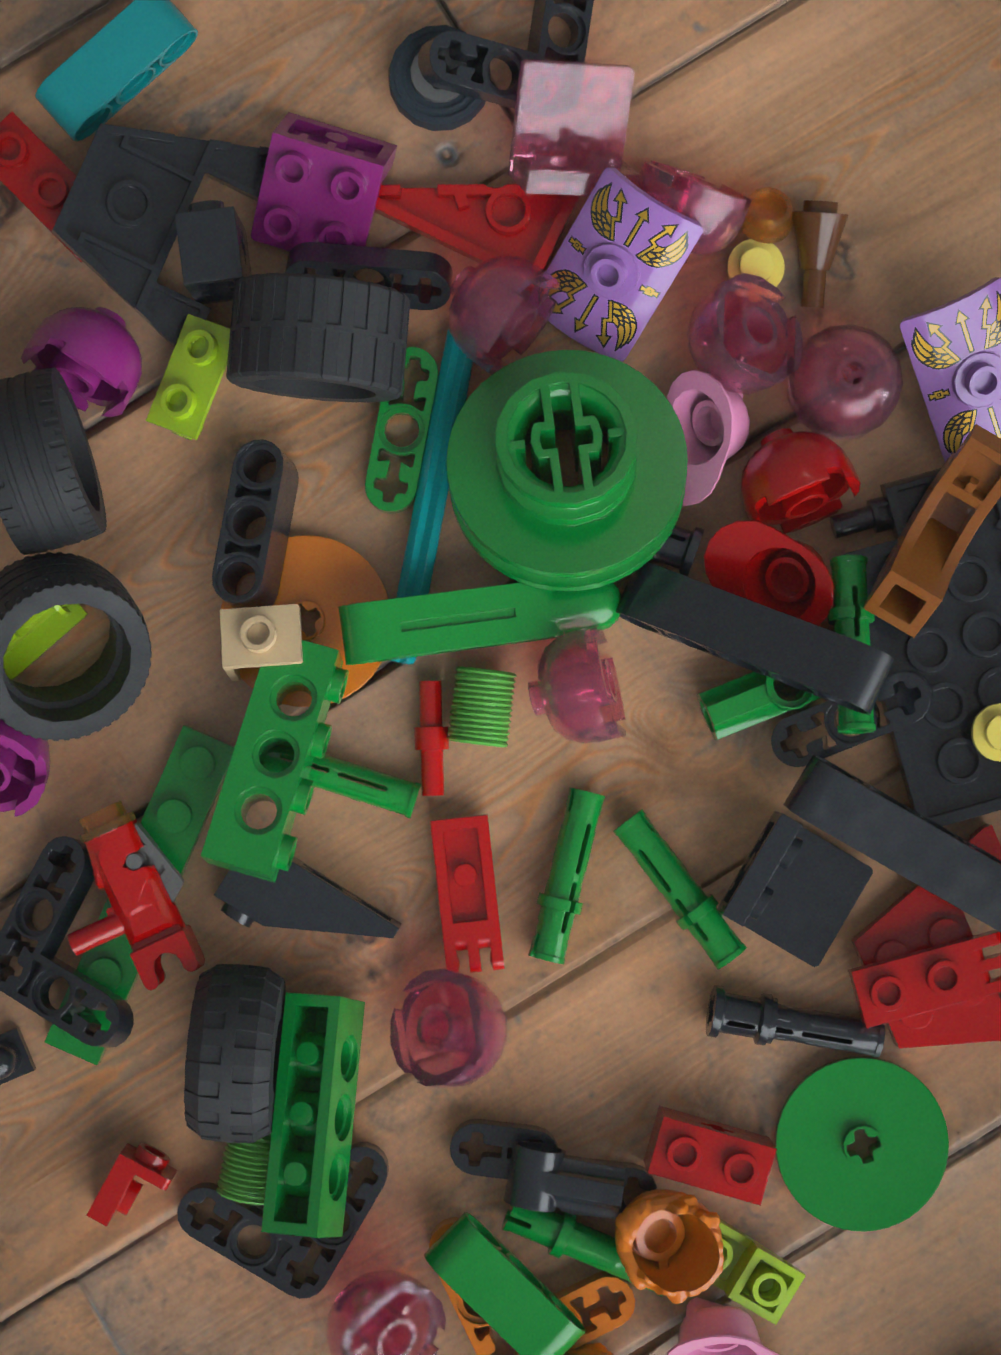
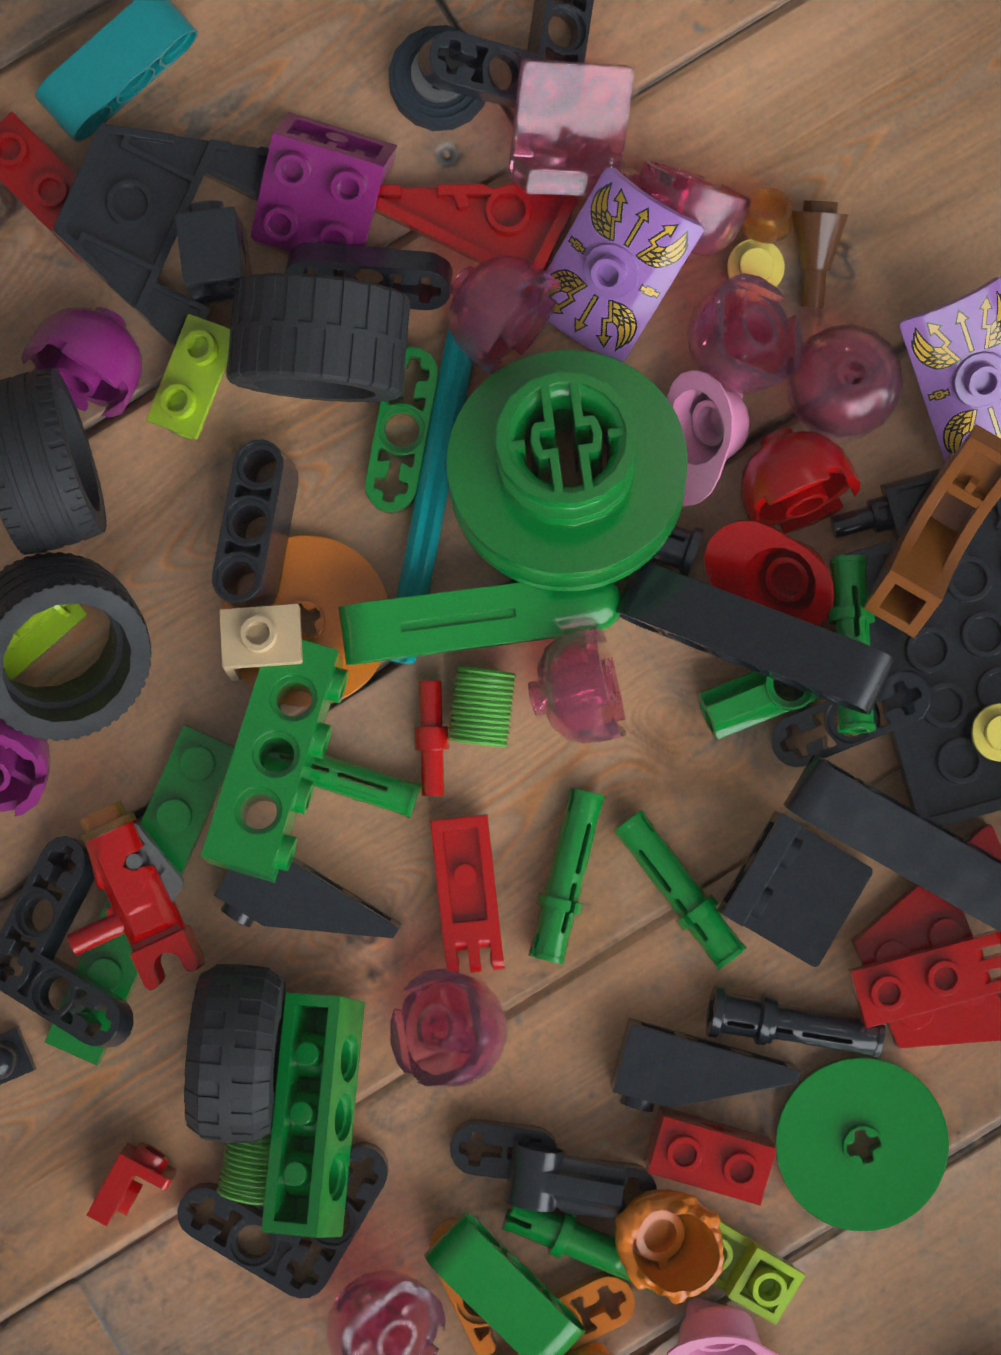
none -> black slope [610,1017,800,1112]

